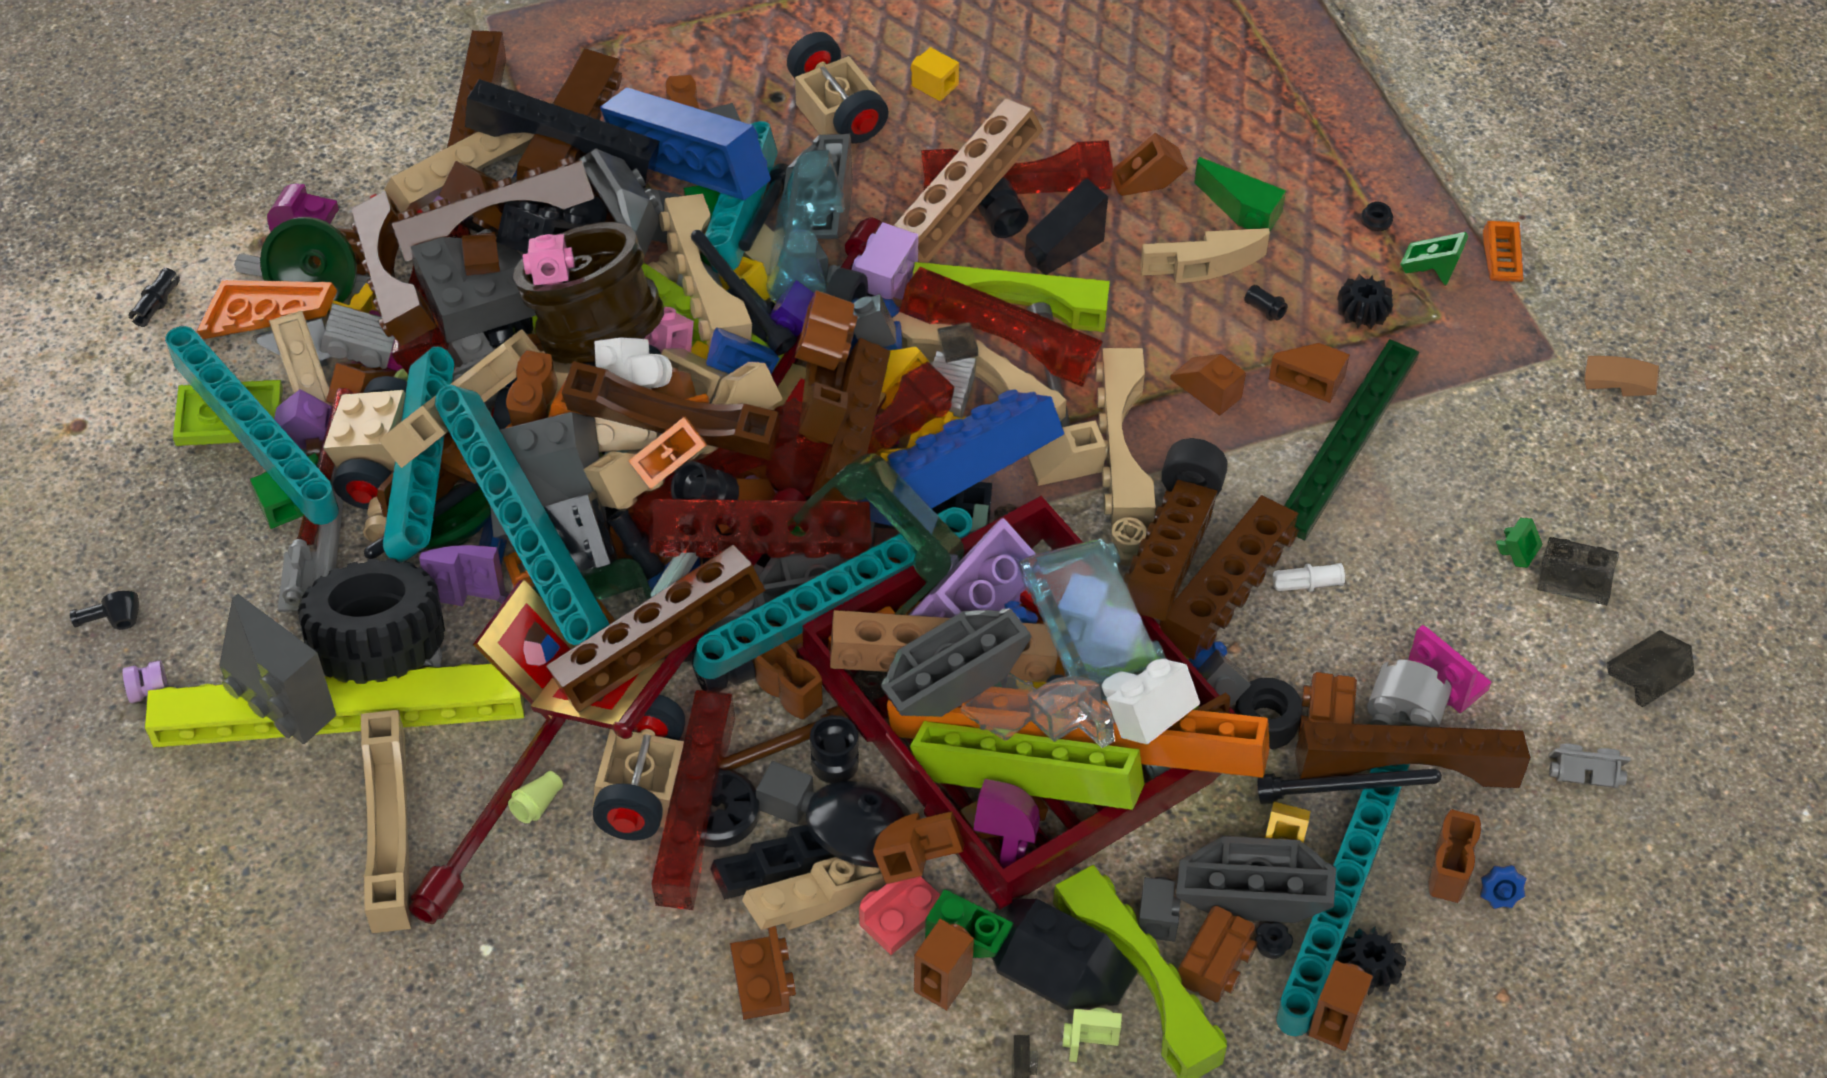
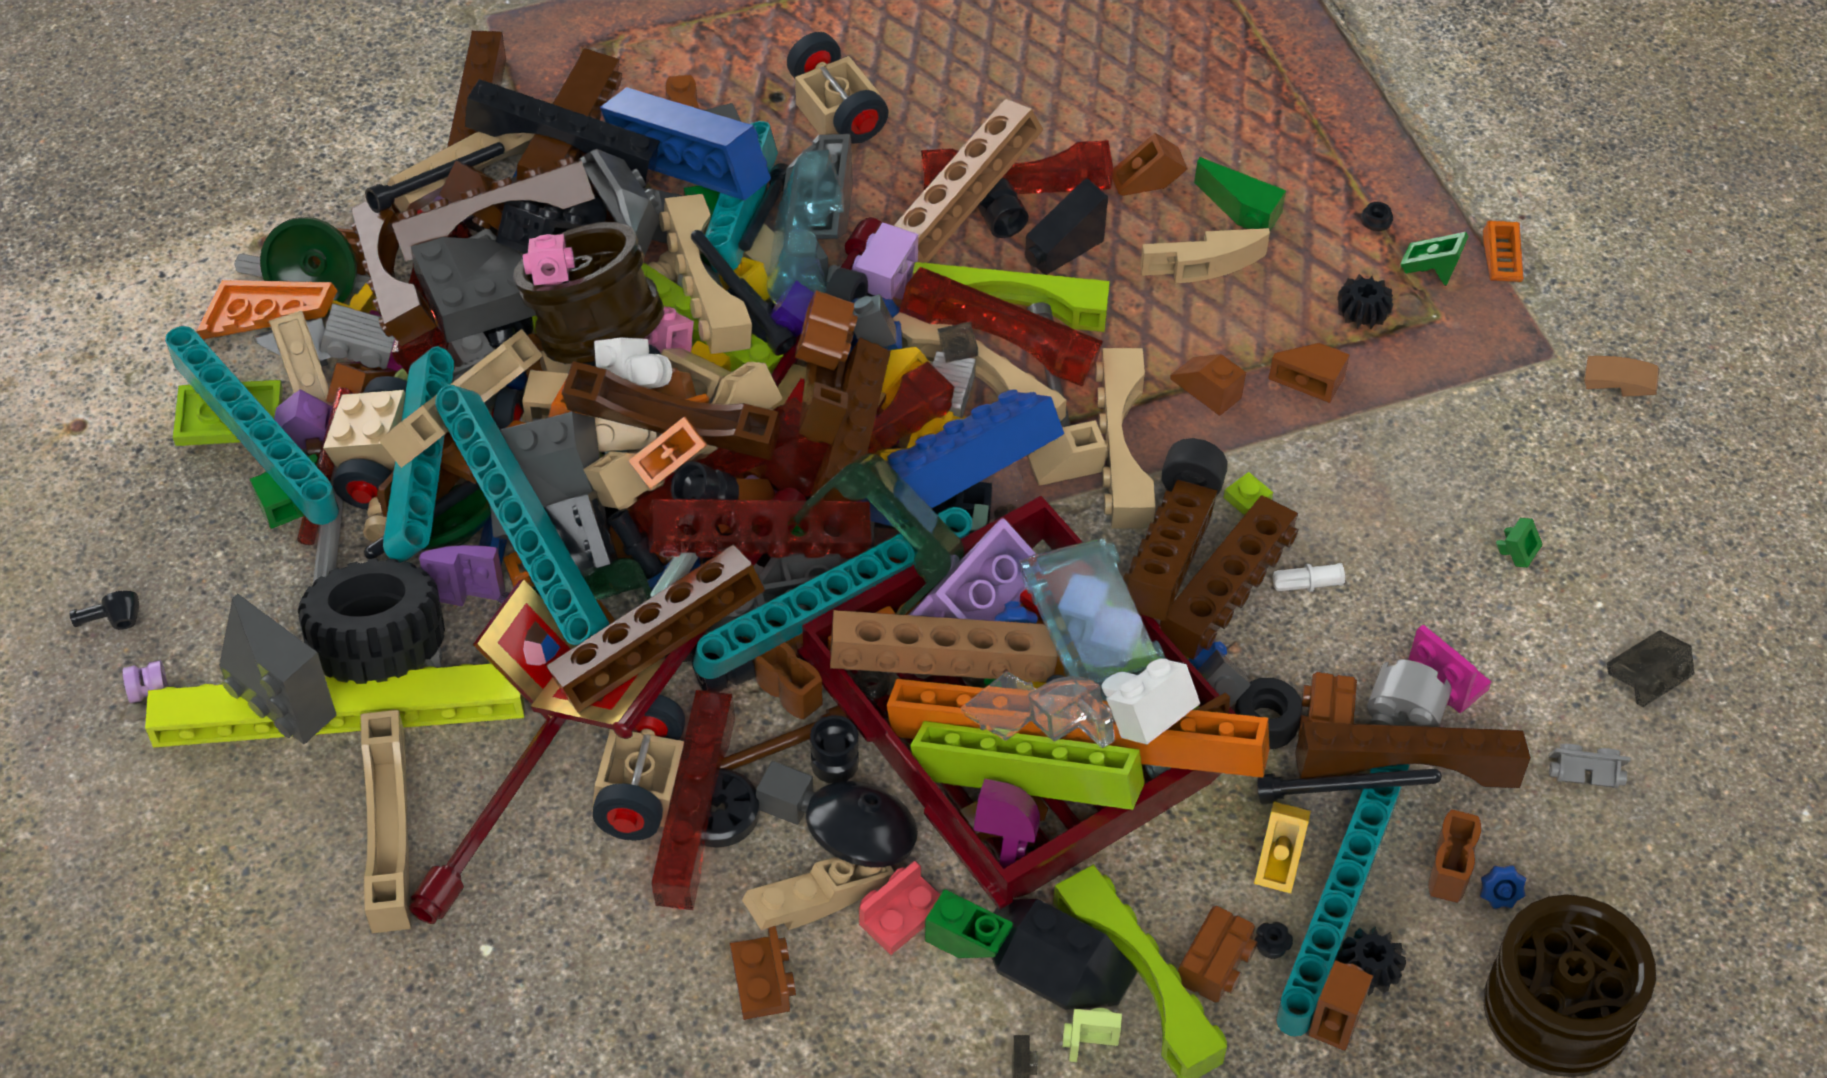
black pin [128,268,180,327] -> none
magenta brick [267,183,339,232] -> none
light grey hinge [277,539,316,612] -> none
reddish brown slope [462,232,500,276] -> none
dark orange brick [506,350,557,426] -> none
yellowish green cone [508,771,563,823] -> none
blue slope [706,327,780,374] -> none
black slope [710,824,835,900] -> none
dark orange brick [873,811,965,884] -> none
dark grey wedge [881,608,1031,717] -> none
yellow brick [910,47,959,102] -> none
dark orange brick [914,919,974,1011] -> none
tan wheel [1109,517,1147,566] -> none
dark grey brick [1138,877,1181,942] -> none
dark grey wedge [1176,836,1336,923] -> none
black pin [1244,285,1288,321] -> none
dark green tile [1284,339,1419,541] -> none
clear smoke bracket [1536,537,1619,606] -> none
none -> black piece [365,142,505,213]
none -> lime plate [1223,472,1273,515]
none -> dark brown wheel [1484,894,1656,1077]

